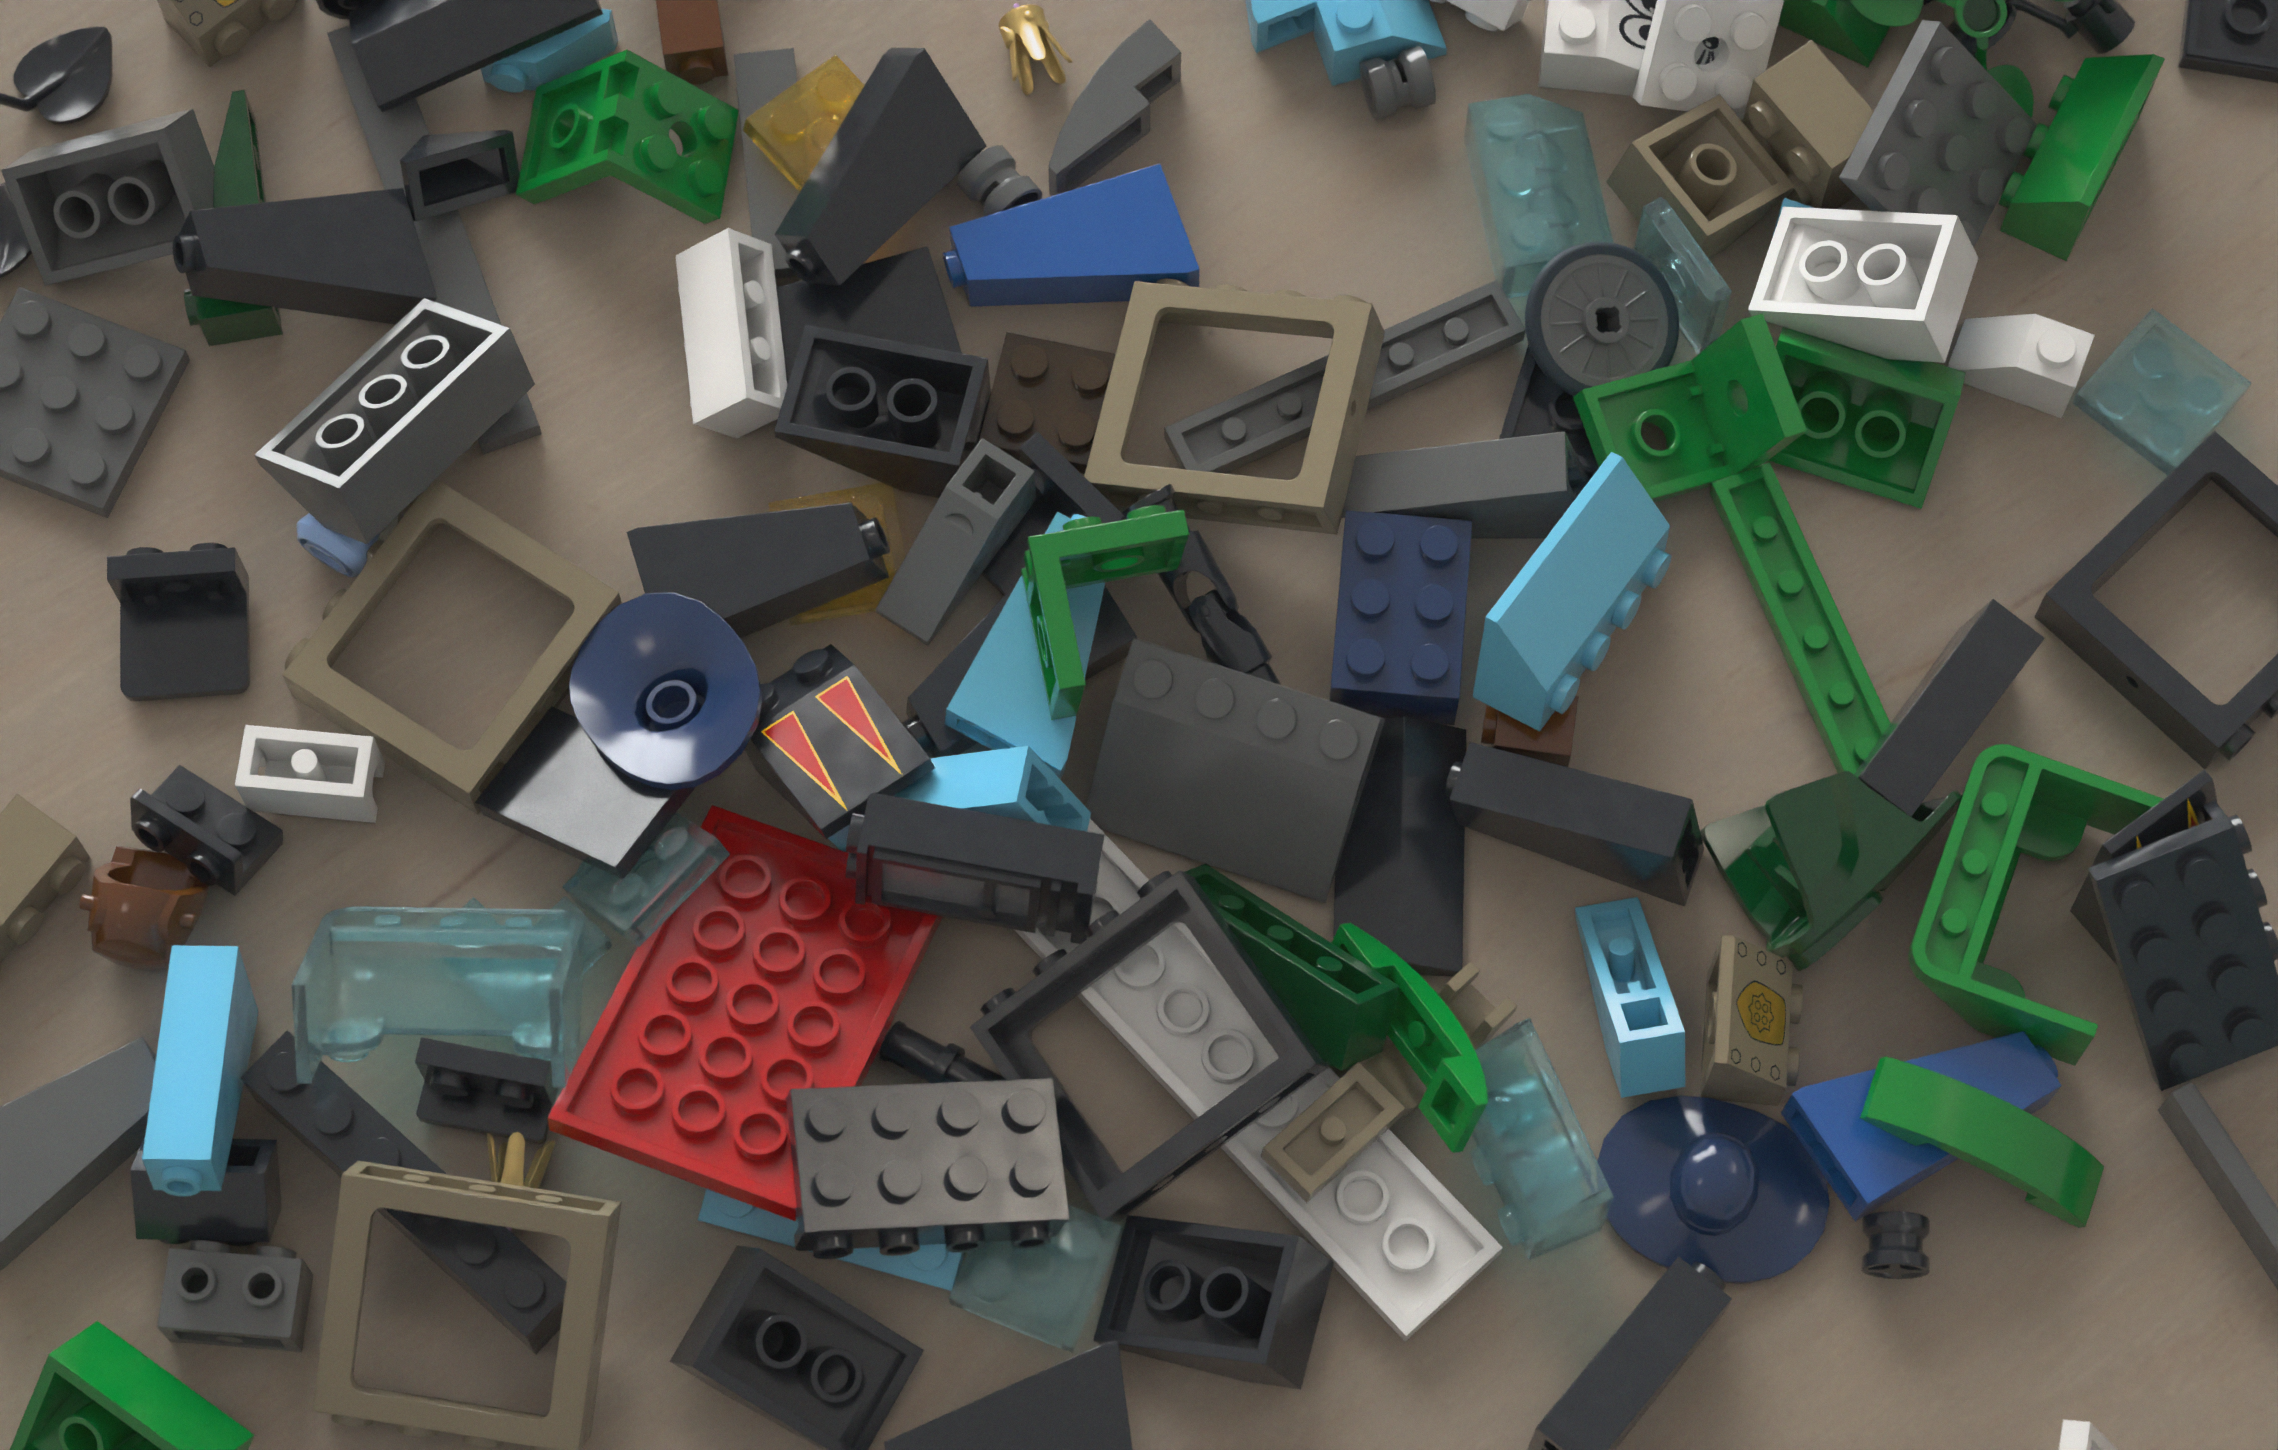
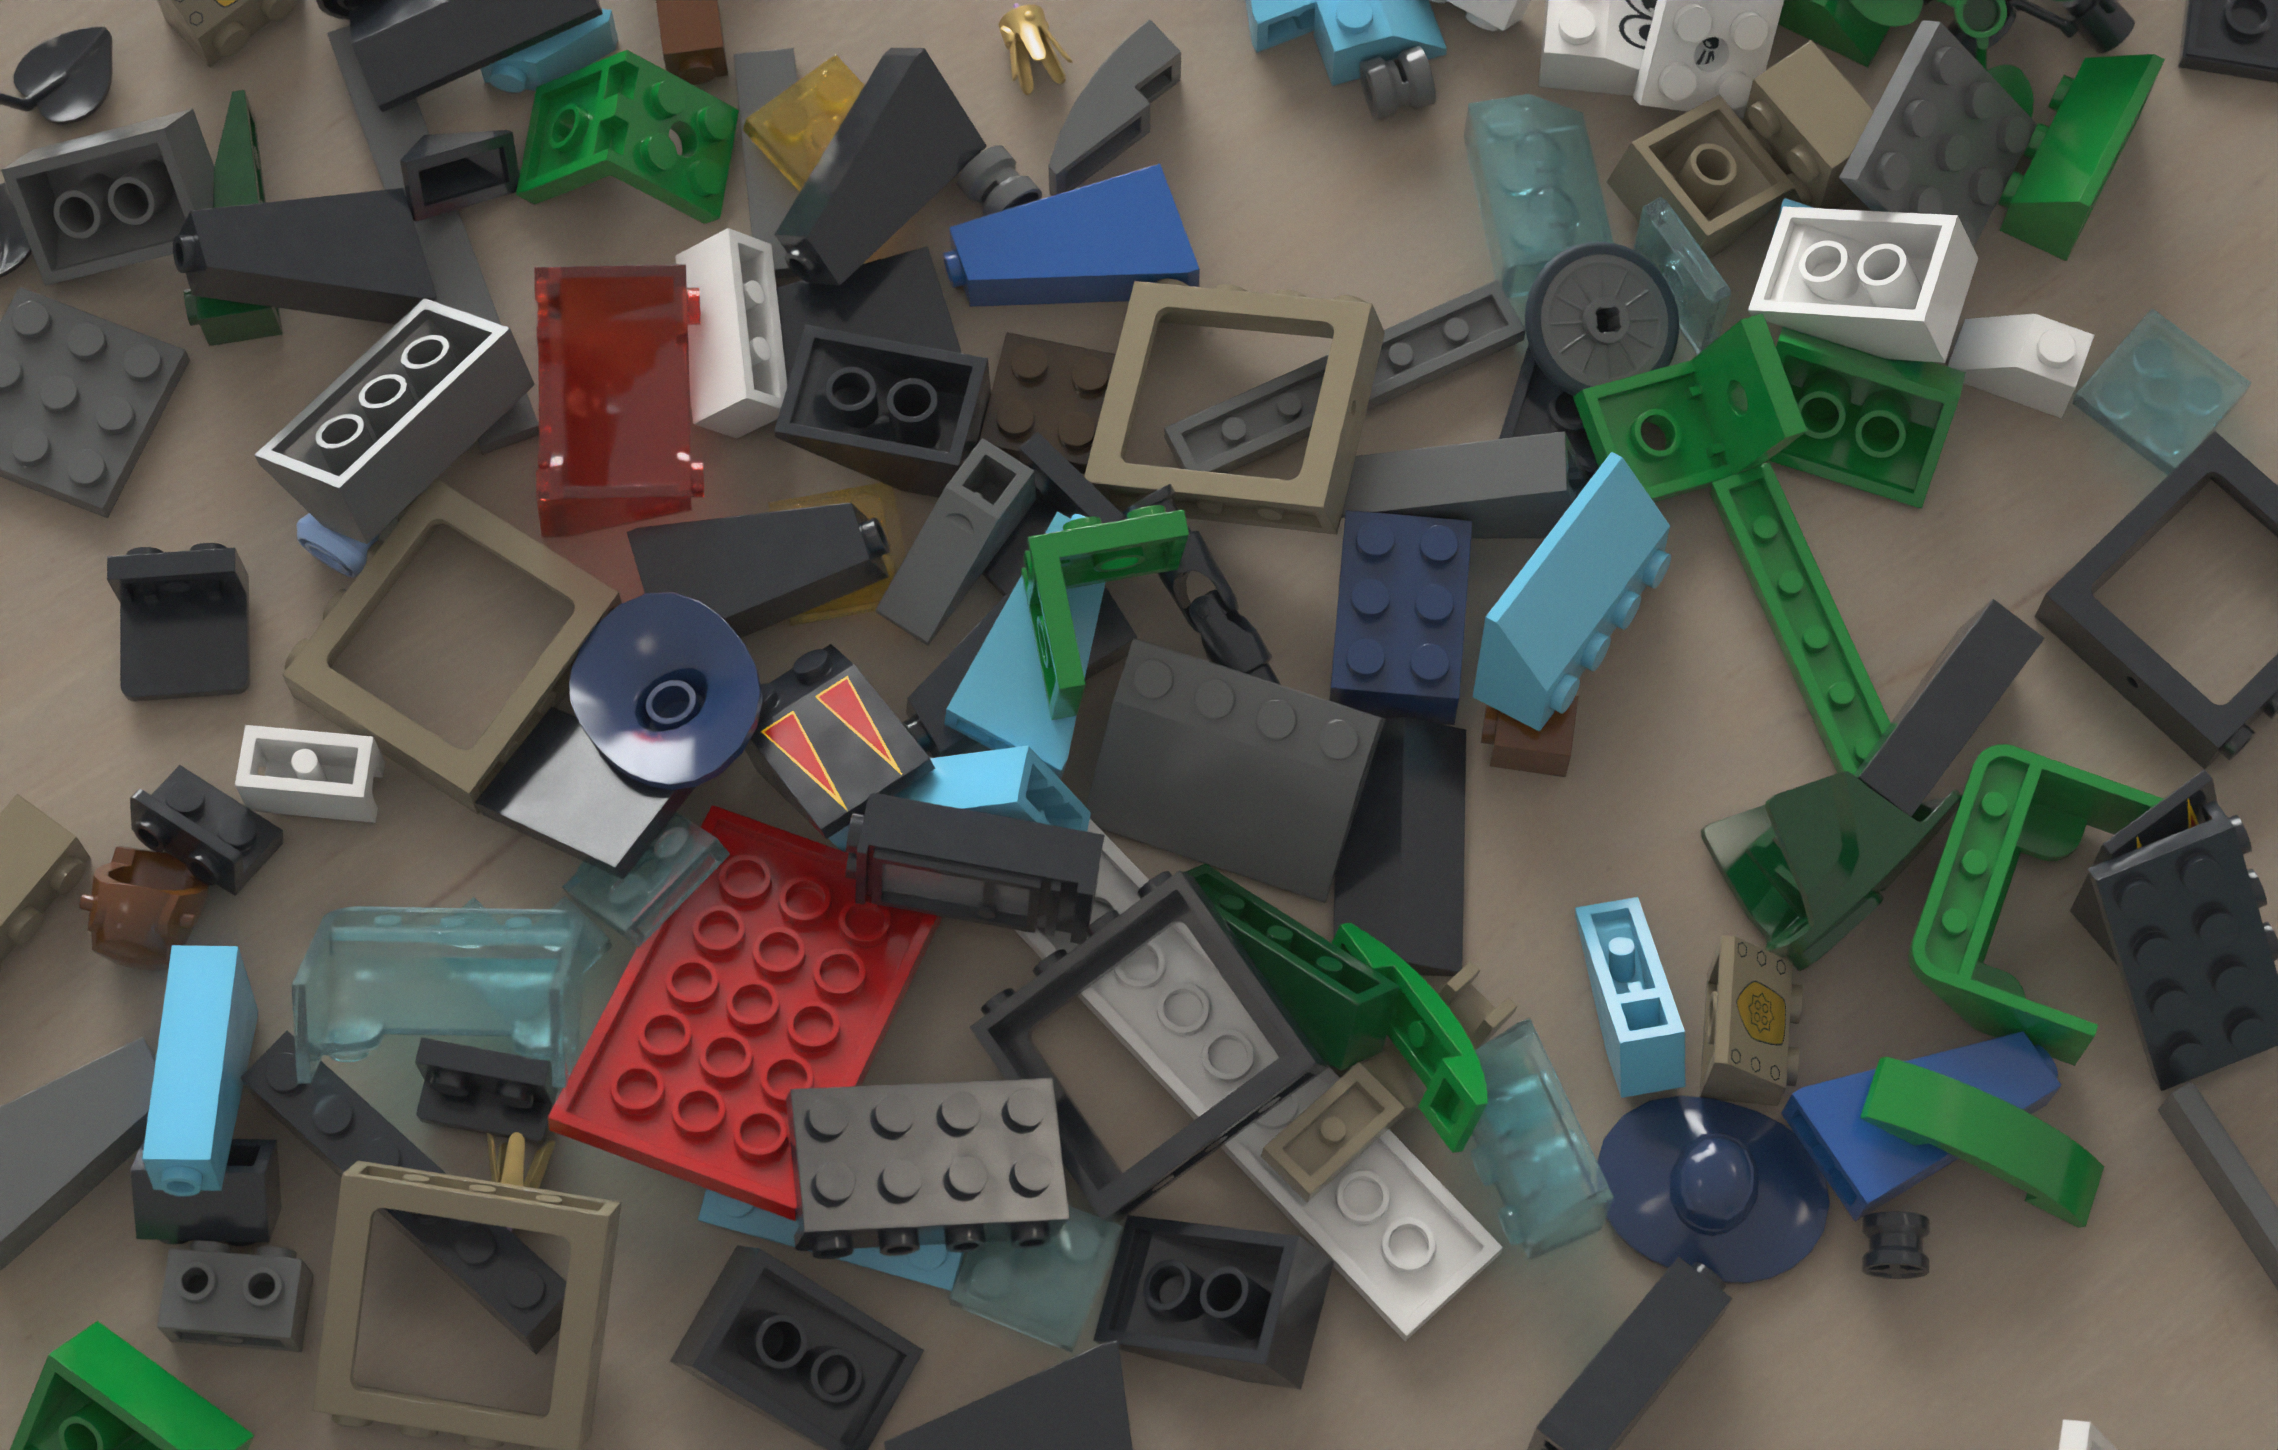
black pin [879,1021,1006,1083] -> none
black slope [1445,742,1704,906] -> none
none -> clear red windscreen [534,264,704,539]

